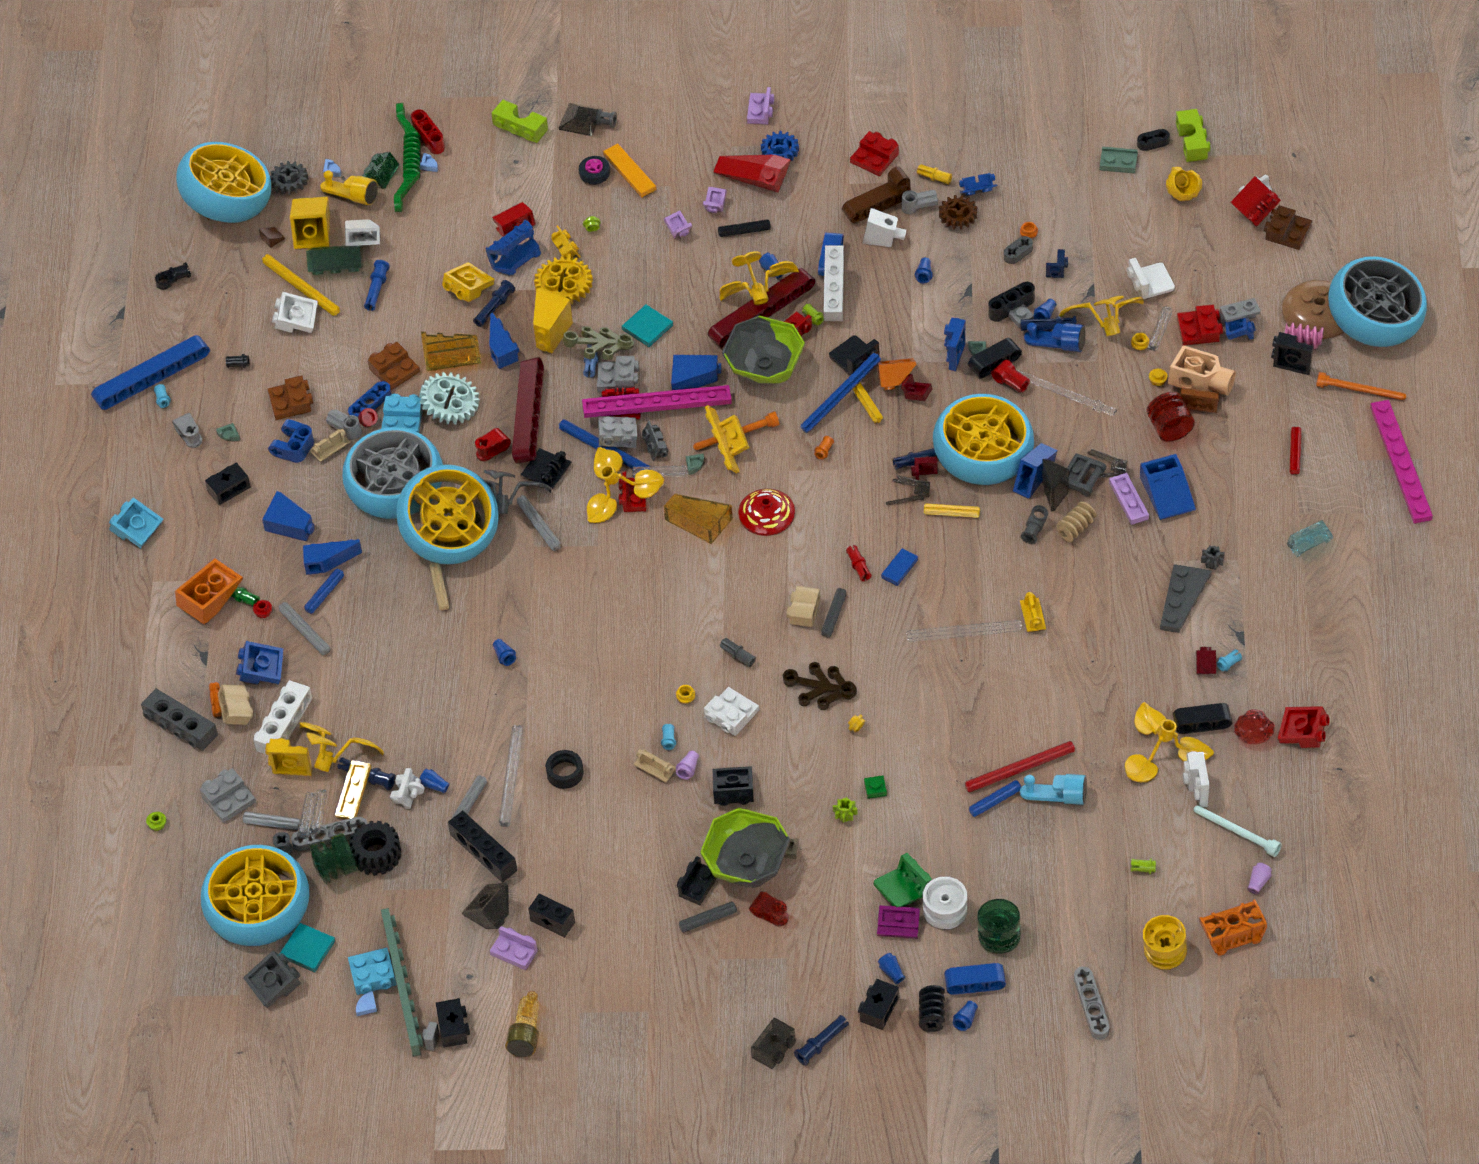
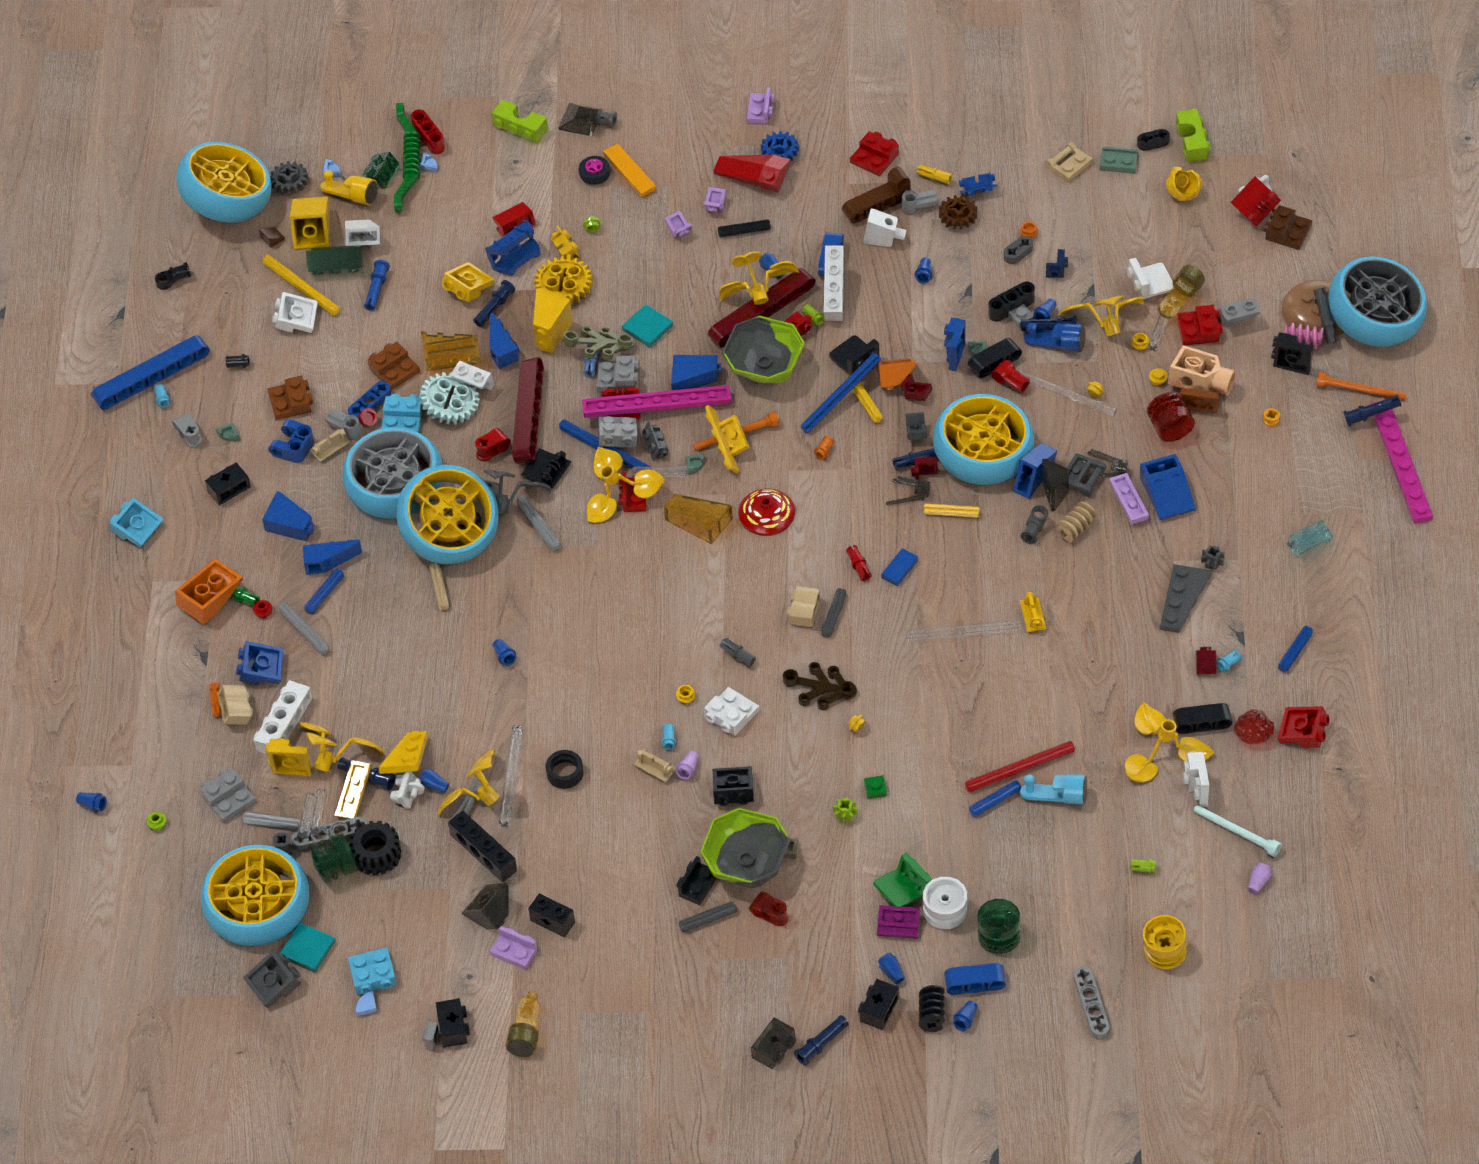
dark grey brick [141,688,218,751] -> none
sand green plate [381,908,423,1057] -> none
orange piece [1199,899,1267,956] -> none
blue bracket [1225,317,1256,340] -> none
red axle [1289,426,1301,475] -> none
none -> blue cone [76,792,107,812]
none -> yellow wing [378,731,428,774]
none -> yellow plant [438,748,500,817]
none -> white bracket [451,361,495,390]
none -> dark grey bracket [905,412,926,441]
none -> tan plate [1045,142,1093,183]
none -> yellow plate [1086,381,1104,398]
none -> clear yellow piece [1158,265,1205,319]
none -> light orange bush [1263,408,1280,427]
none -> blue axle [1278,625,1313,672]
none -> dark grey pin [1313,287,1339,344]
none -> dark blue pin [1343,395,1402,427]

